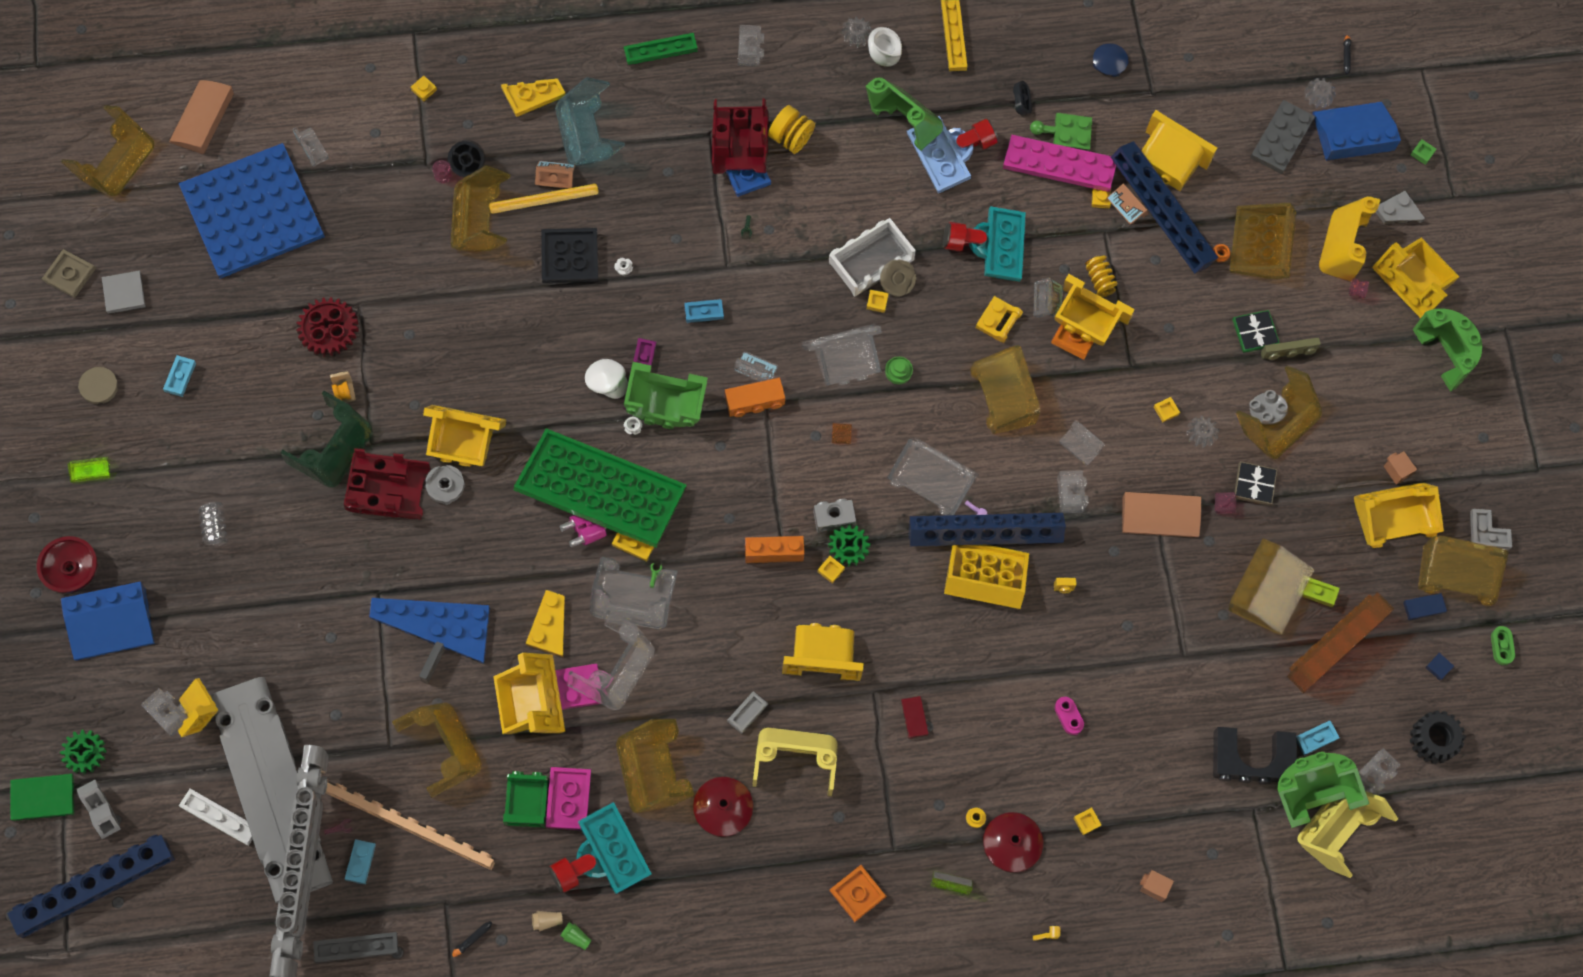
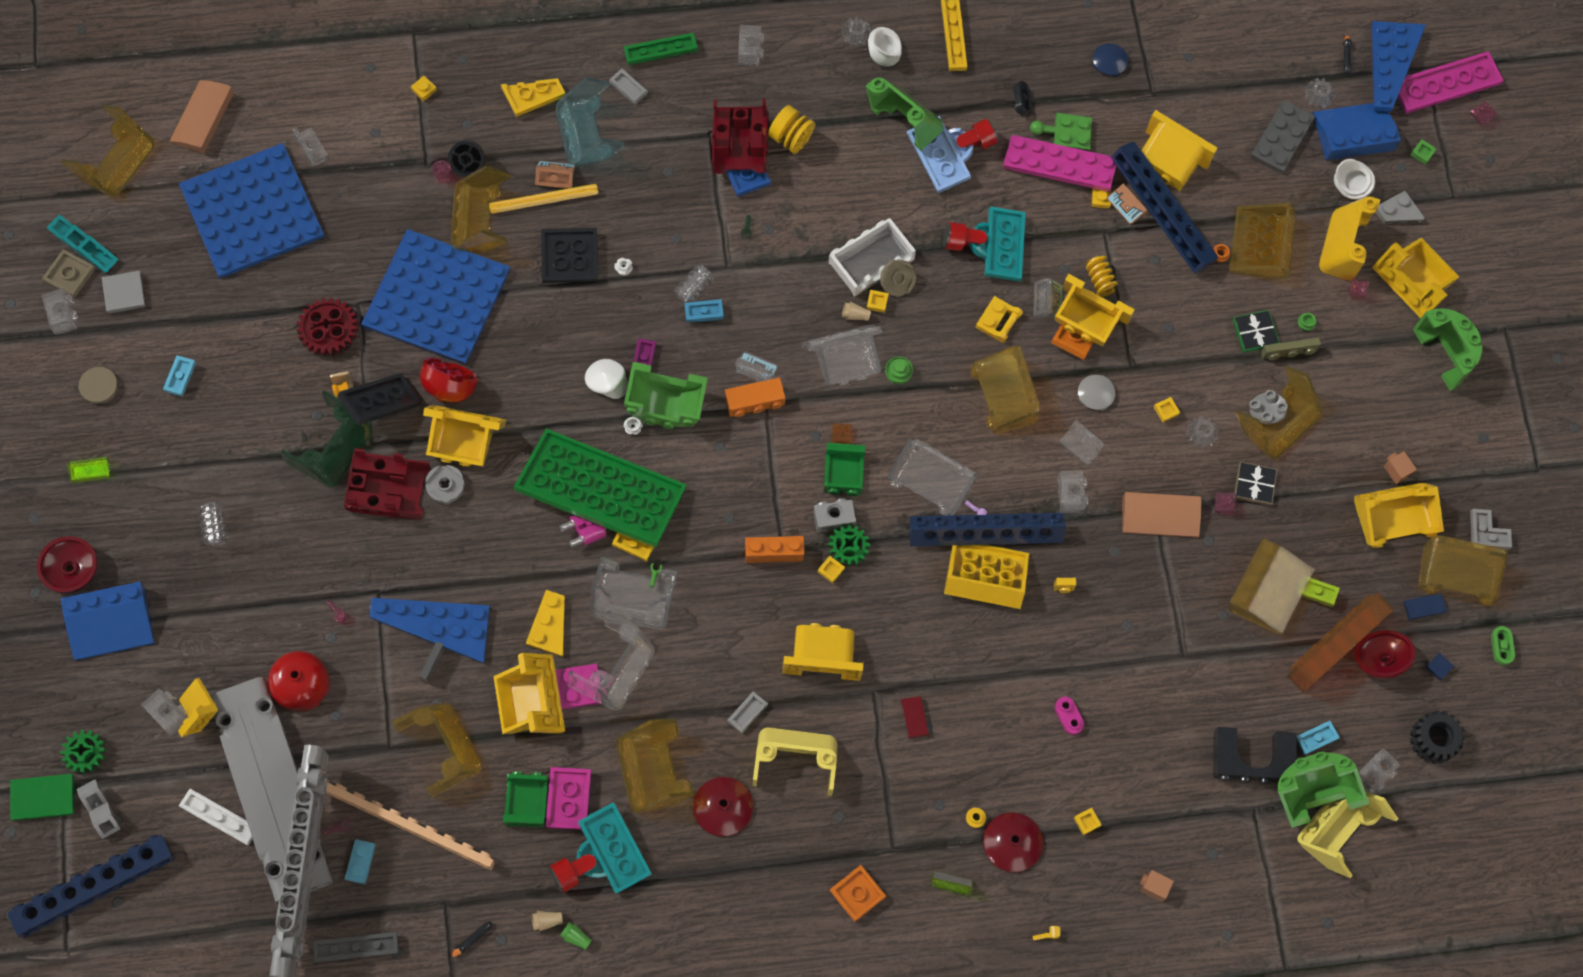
none -> clear brick [42,288,79,335]
none -> teal slope [47,214,119,273]
none -> red cylinder [268,651,330,712]
none -> clear pink hand [326,600,347,624]
none -> black plate [337,373,422,426]
none -> blue plate [361,229,511,365]
none -> red cylinder [420,357,479,403]
none -> light grey tile [609,69,648,105]
none -> clear piece [674,264,715,303]
none -> green panel [824,443,865,497]
none -> tan cone [842,302,871,321]
none -> light grey dish [1078,375,1115,411]
none -> bright green plate [1298,313,1317,331]
none -> white piece [1334,159,1375,200]
none -> dark red dish [1355,630,1416,678]
none -> blue wing [1371,21,1426,112]
none -> dark pink plate [1397,51,1504,114]
none -> clear pink plate [1470,101,1497,126]

